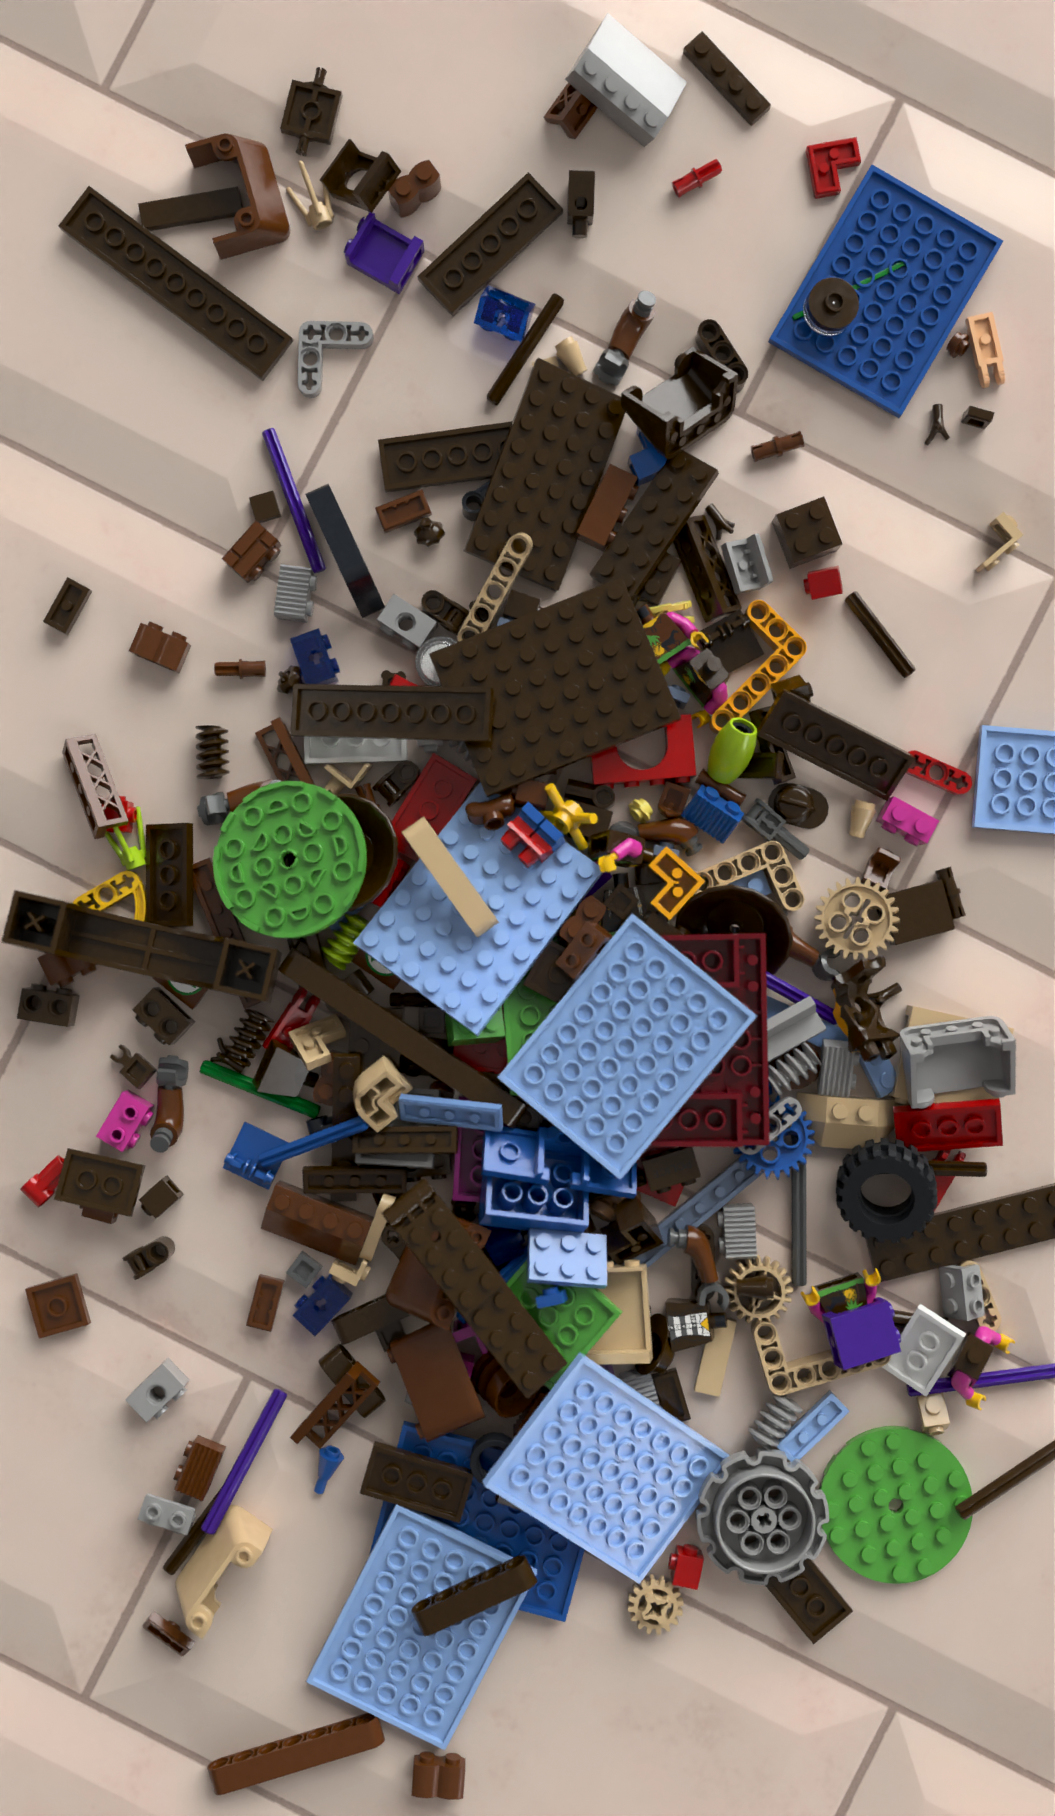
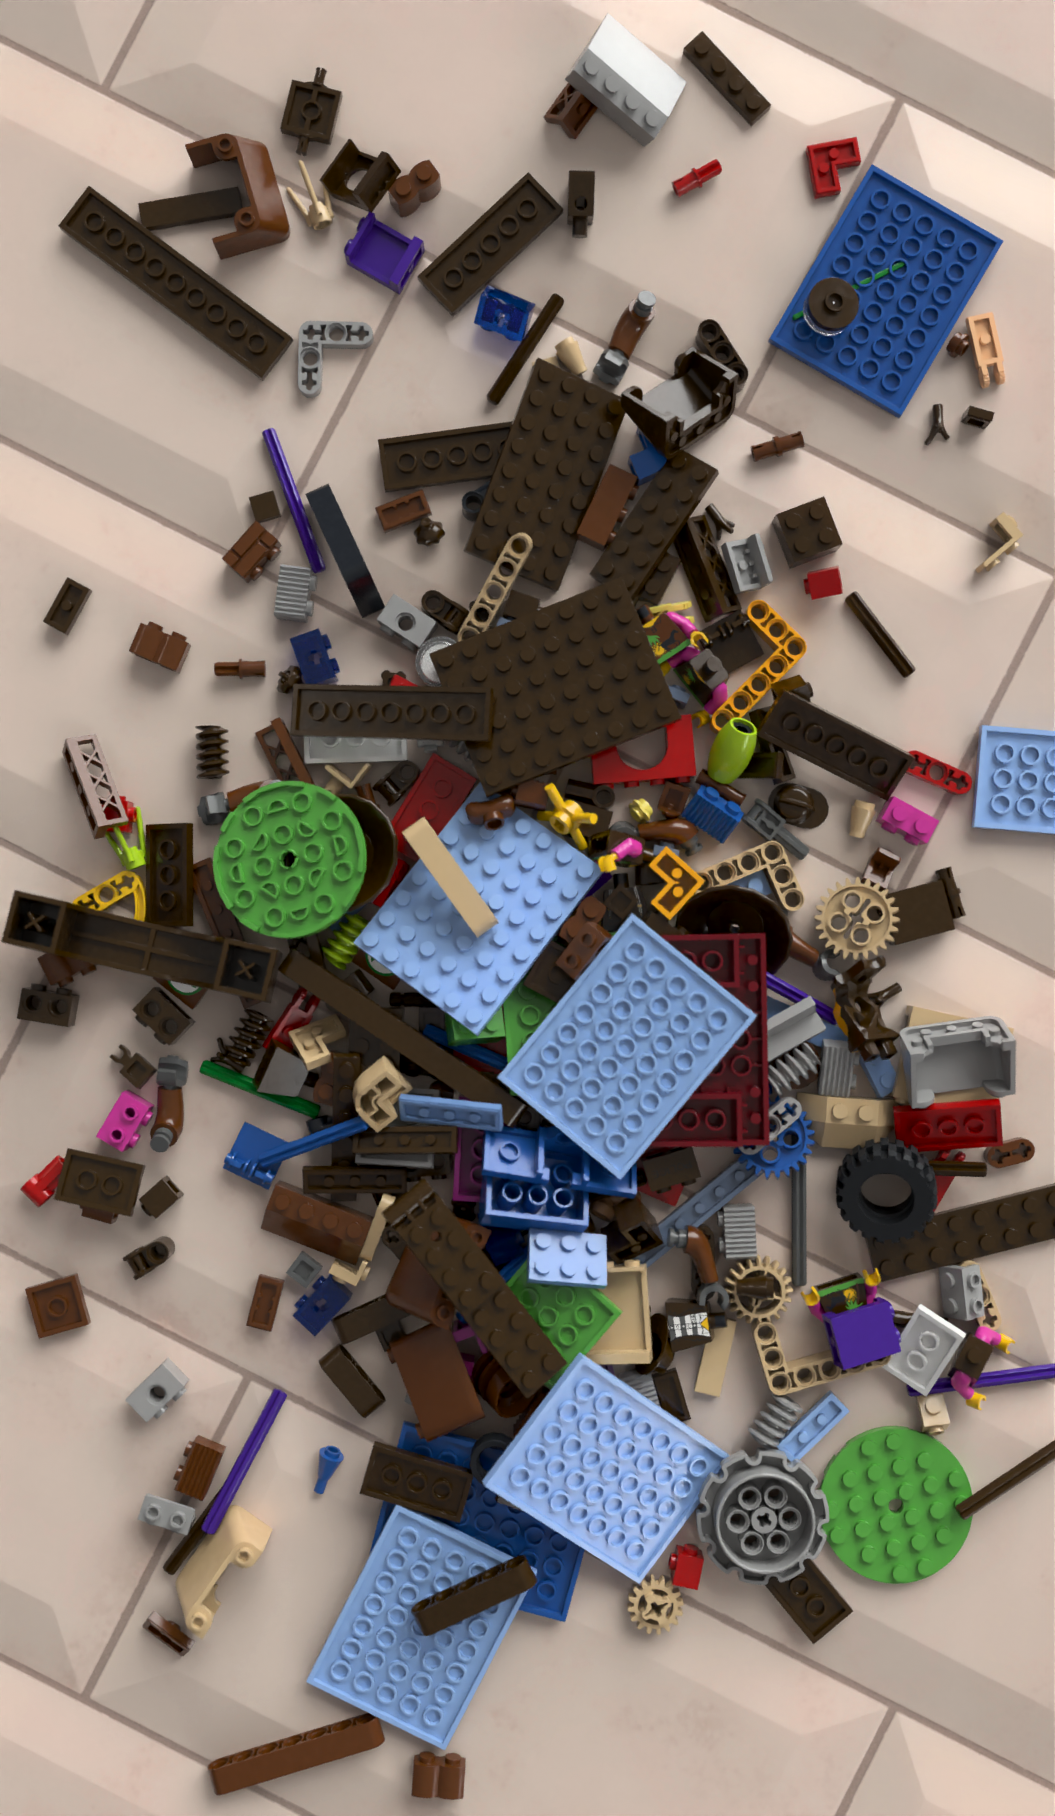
reddish brown fence [290,1361,380,1449] -> none
red hips [500,802,565,868] -> none
blue plate [536,1286,568,1308] -> none
none -> blue axle [423,1024,507,1071]
none -> reddish brown beam [984,1137,1035,1168]

